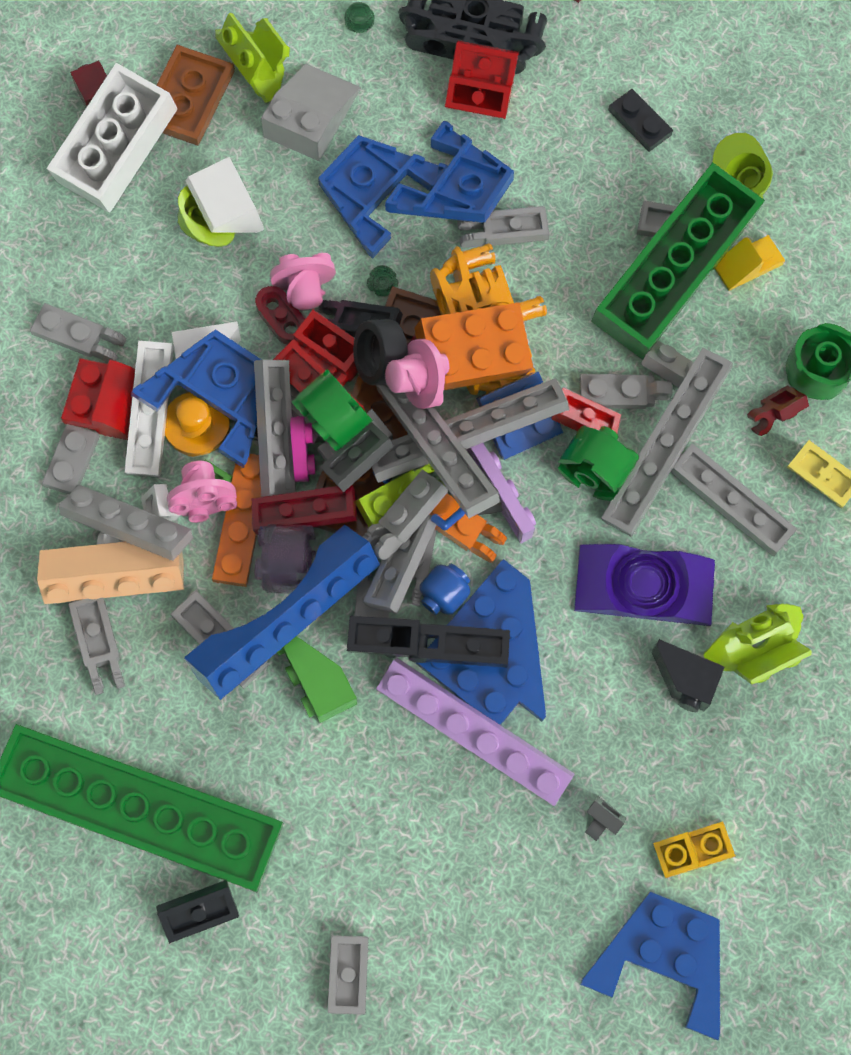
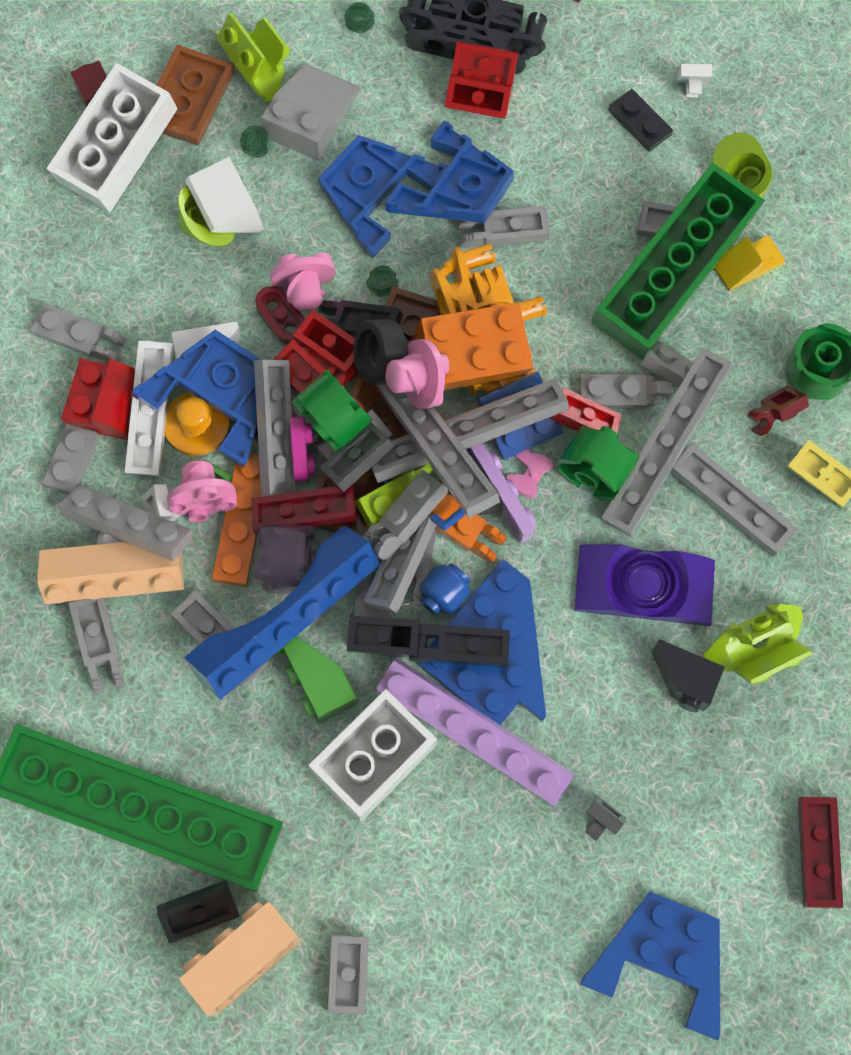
yellow slope [653,821,736,878] -> none
none -> light nougat brick [179,901,302,1016]
none -> clear green plate [240,126,270,158]
none -> white brick [308,689,437,823]
none -> bright pink piece [506,449,554,498]
none -> white tile [676,64,712,98]
none -> dark red plate [798,796,844,909]

